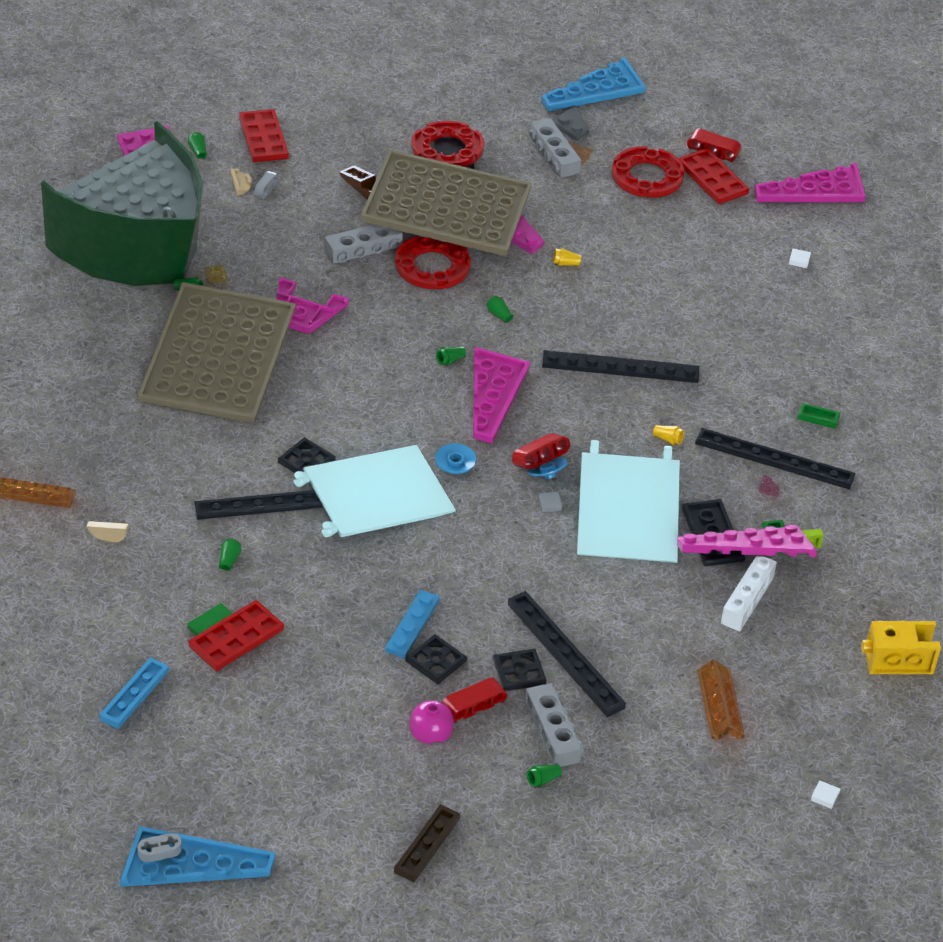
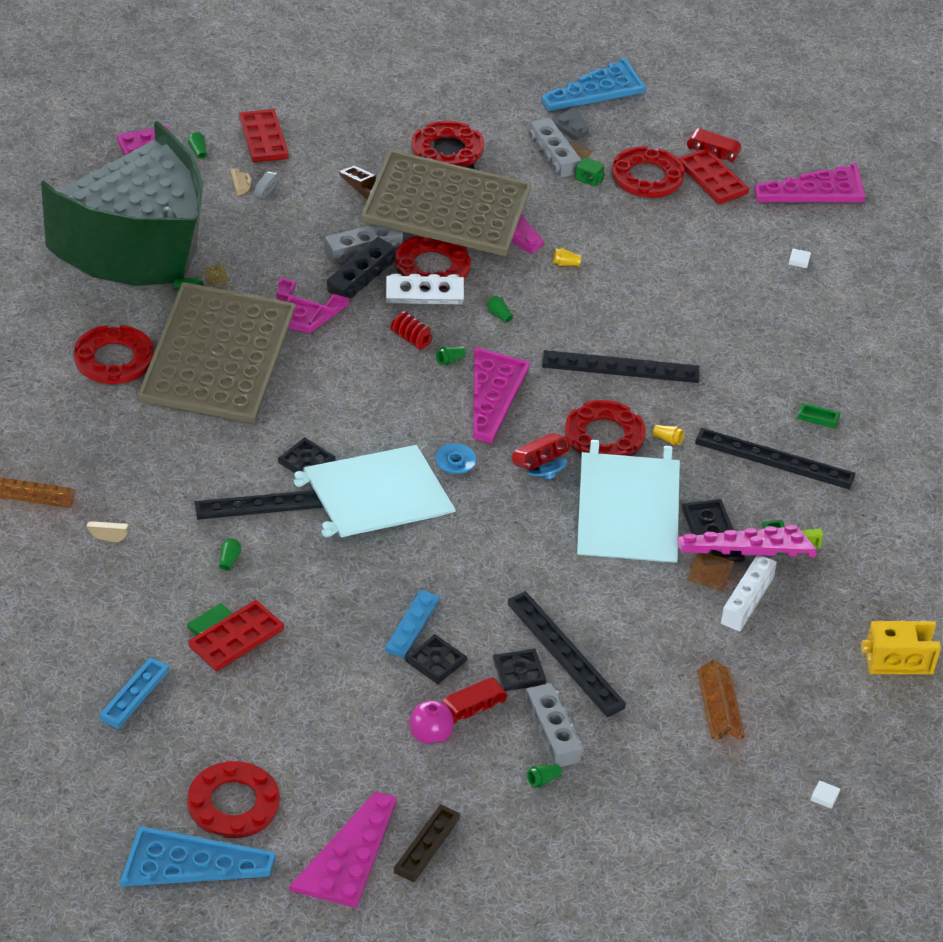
light grey beam [137,833,182,862] -> none
light grey tile [538,492,562,512] -> none
clear pink tile [759,475,779,497] -> none
none -> red plate [74,325,154,384]
none -> red plate [187,761,280,838]
none -> dark pink wing [289,792,397,908]
none -> black brick [326,236,396,299]
none -> white brick [386,274,464,304]
none -> red piece [390,311,432,350]
none -> red plate [565,400,646,456]
none -> green brick [575,157,605,187]
none -> clear orange piece [688,553,734,592]

